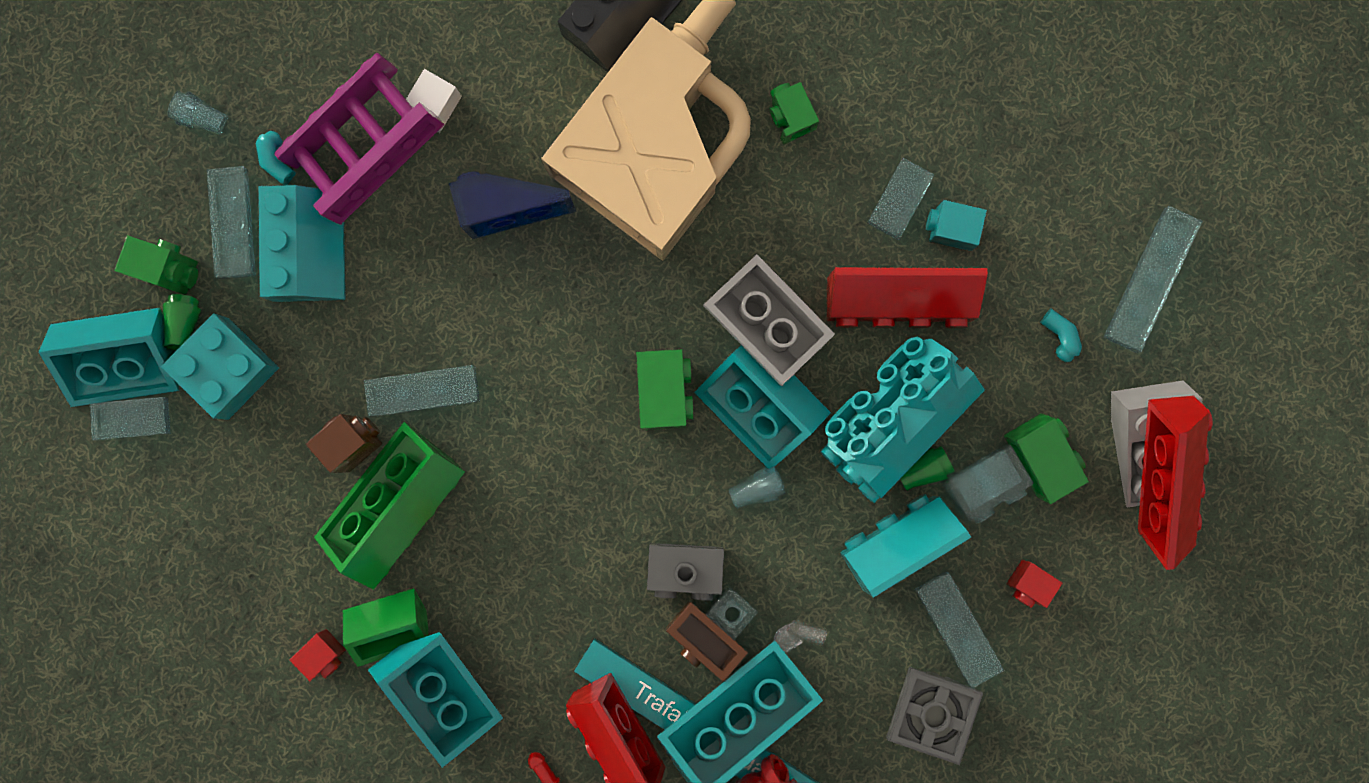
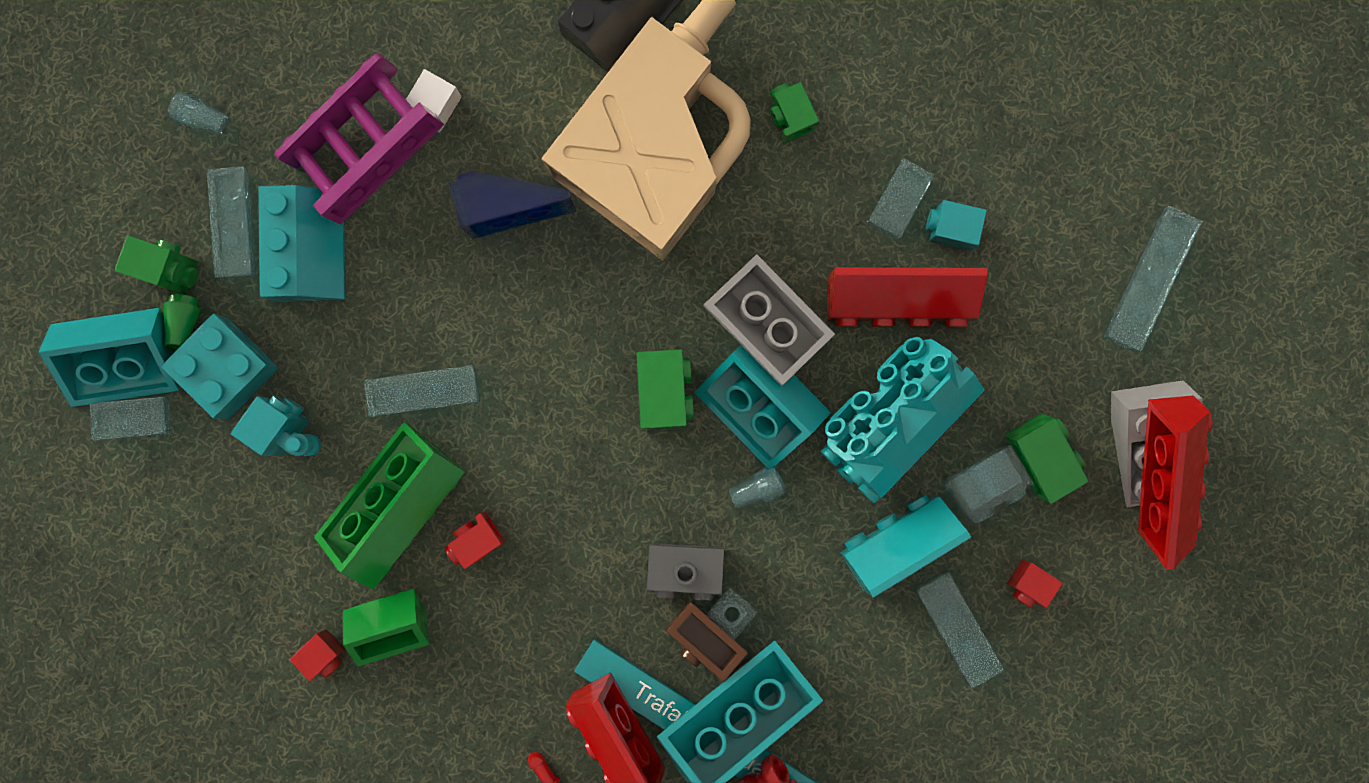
teal arm [255,131,296,186] -> none
reddish brown brick [305,414,383,473] -> none
teal slope [368,632,503,768] -> none
clear arm [774,620,827,652] -> none
dark grey piece [886,666,983,765] -> none
green cone [900,446,955,491] -> none
teal arm [1040,308,1082,362] -> none
none -> teal brick [230,395,321,456]
none -> red brick [445,512,506,569]

